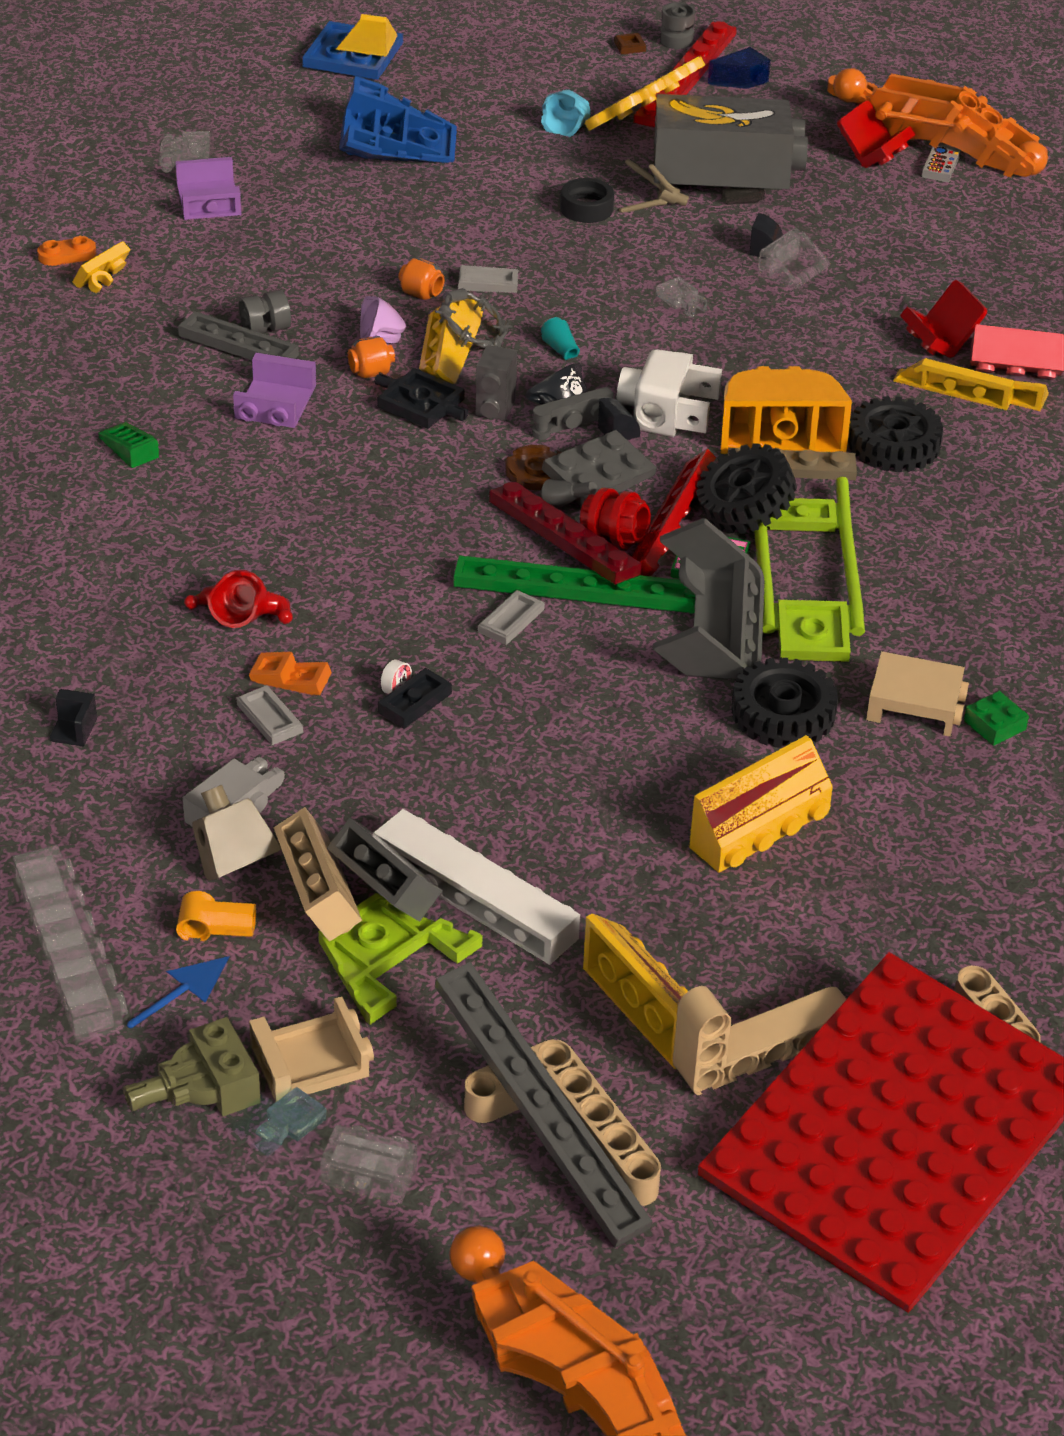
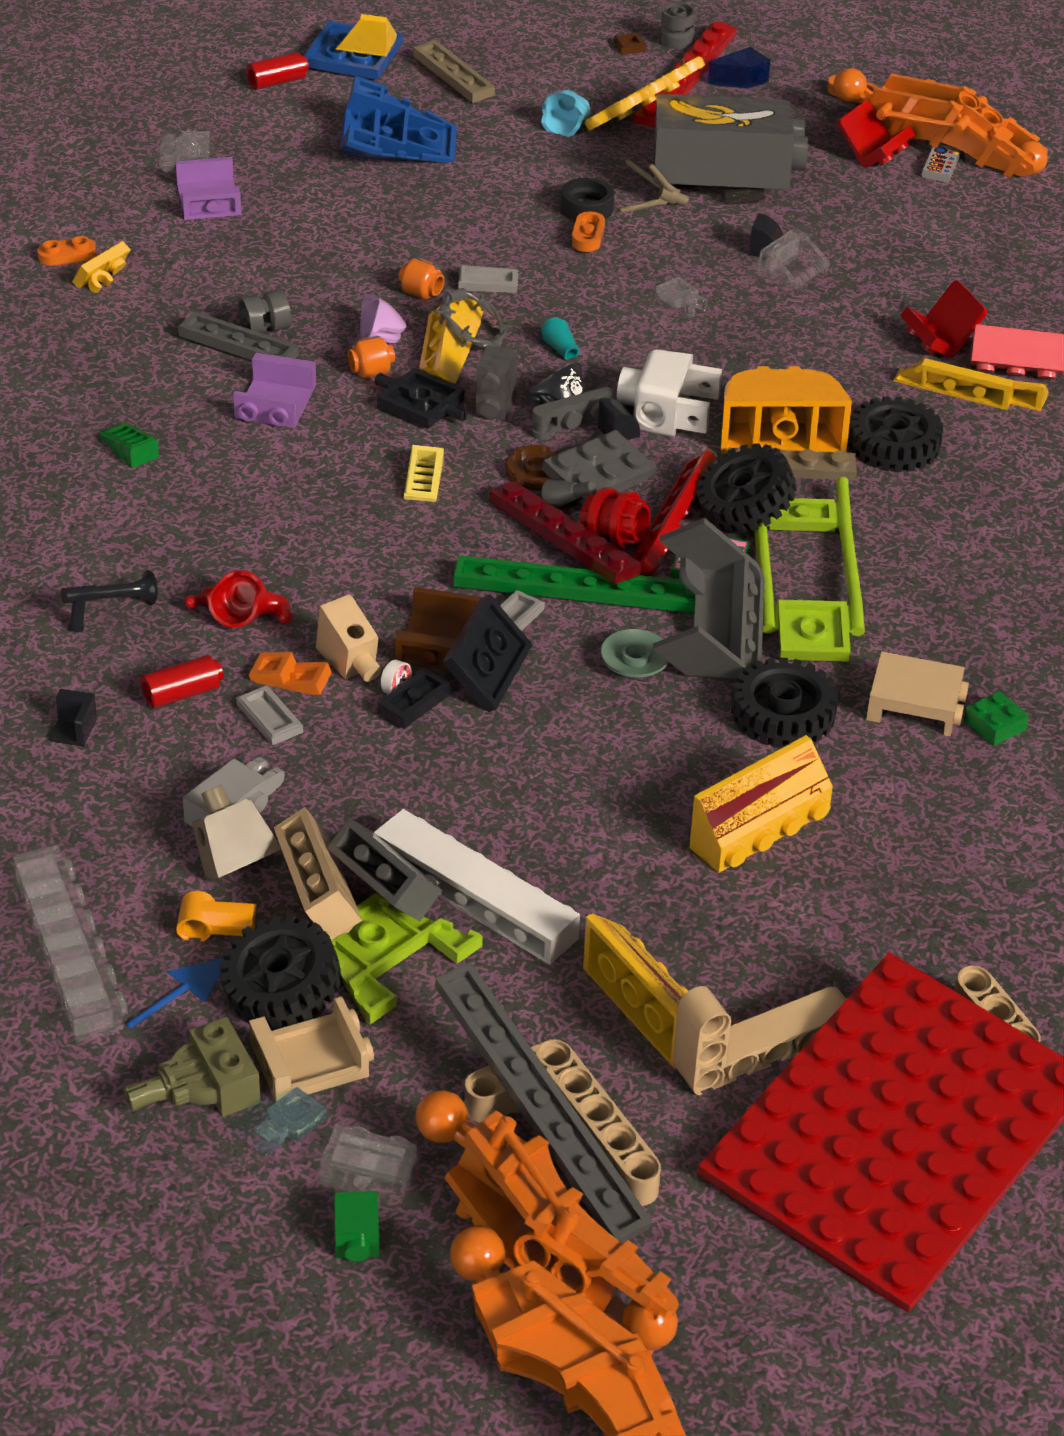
none -> black piece [61,570,158,632]
none -> red brick [140,655,224,709]
none -> black wheel [219,915,341,1030]
none -> red brick [246,52,309,90]
none -> tan torso [316,594,382,682]
none -> green brick [335,1191,379,1262]
none -> reddish brown panel [395,587,482,672]
none -> light yellow slope [404,445,444,502]
none -> dark tan plate [414,40,495,103]
none -> orange piece [415,1090,679,1355]
none -> black plate [443,594,533,712]
none -> orange plate [572,211,605,252]
none -> sand green dish [601,629,669,678]

